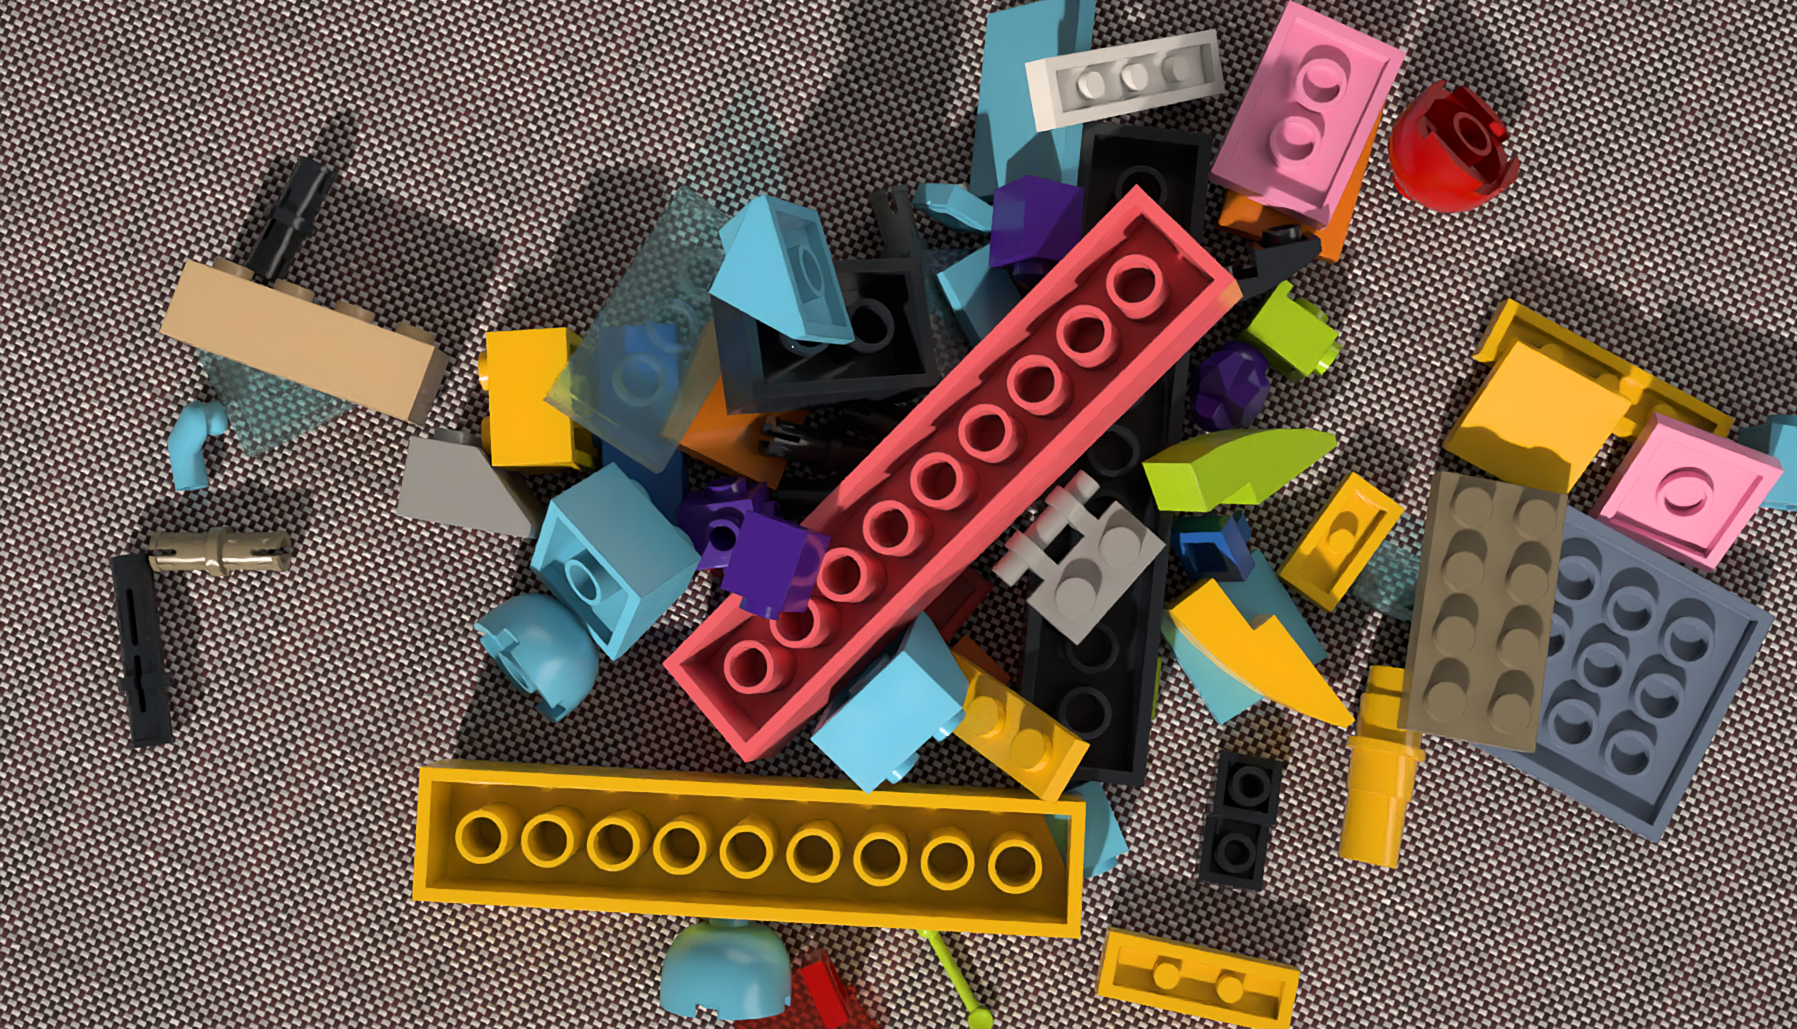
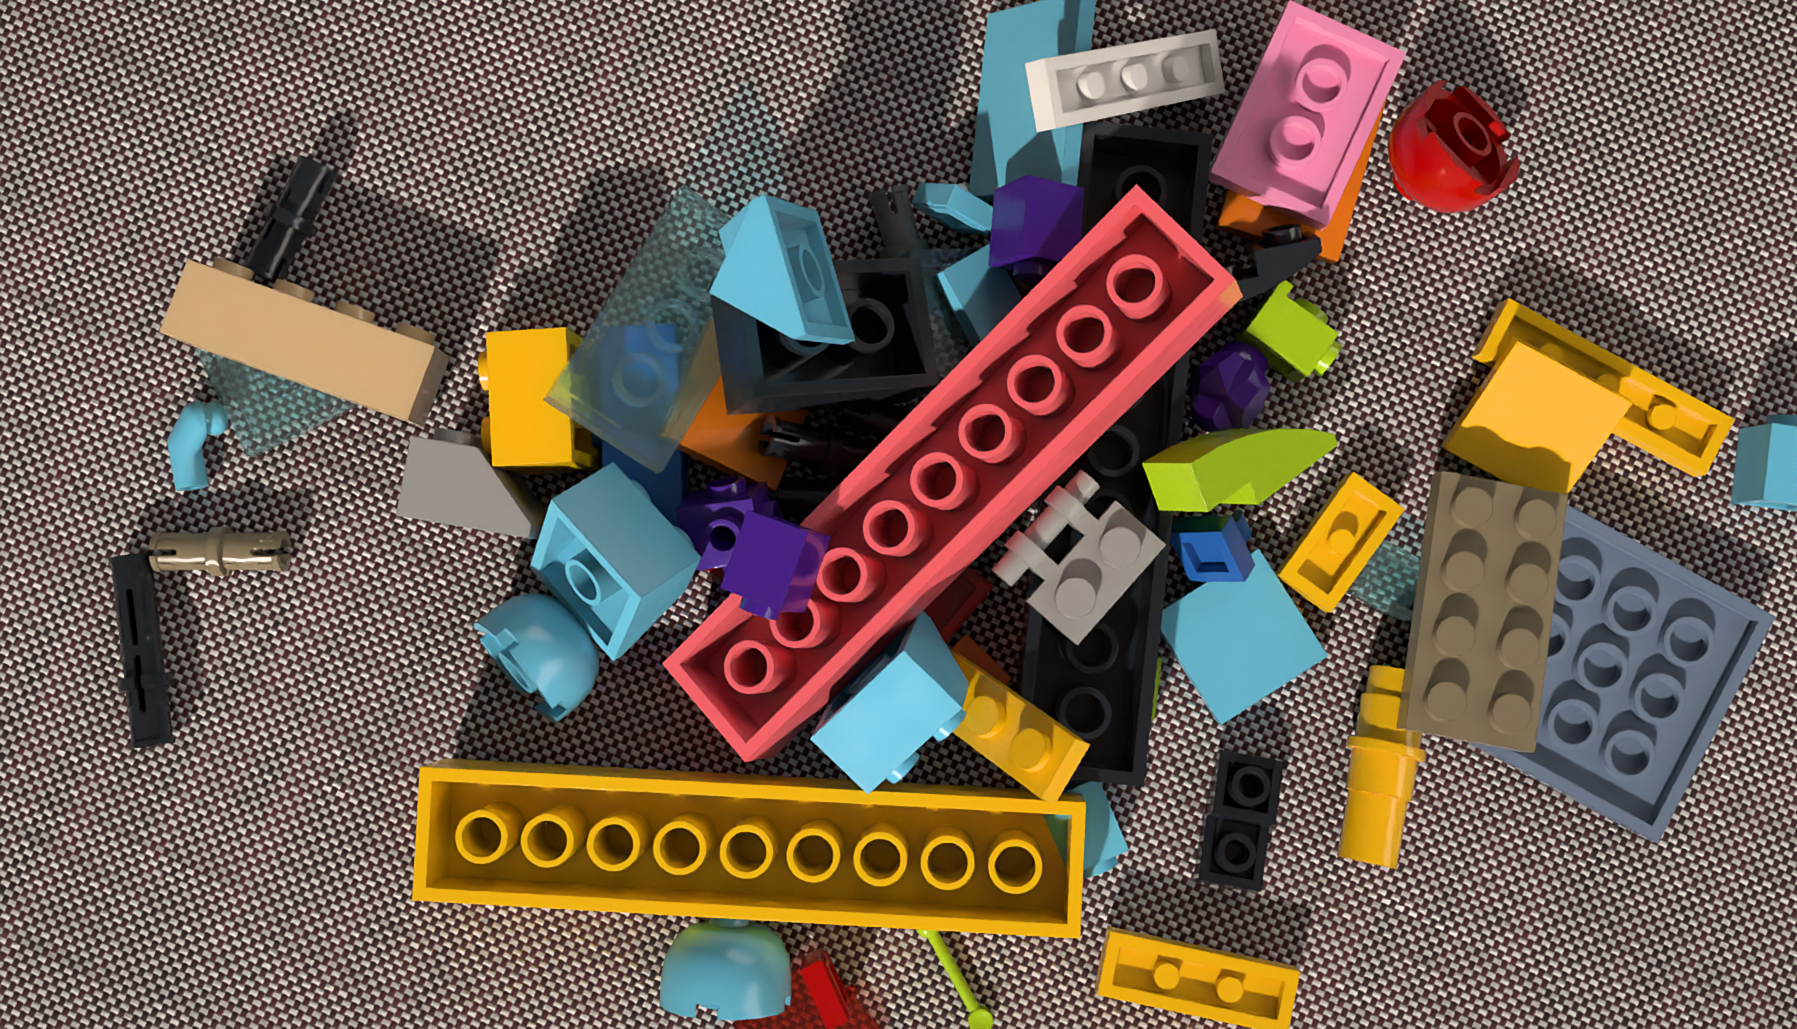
yellow slope [1163,578,1356,728] -> none
bright pink plate [1588,412,1784,573] -> none

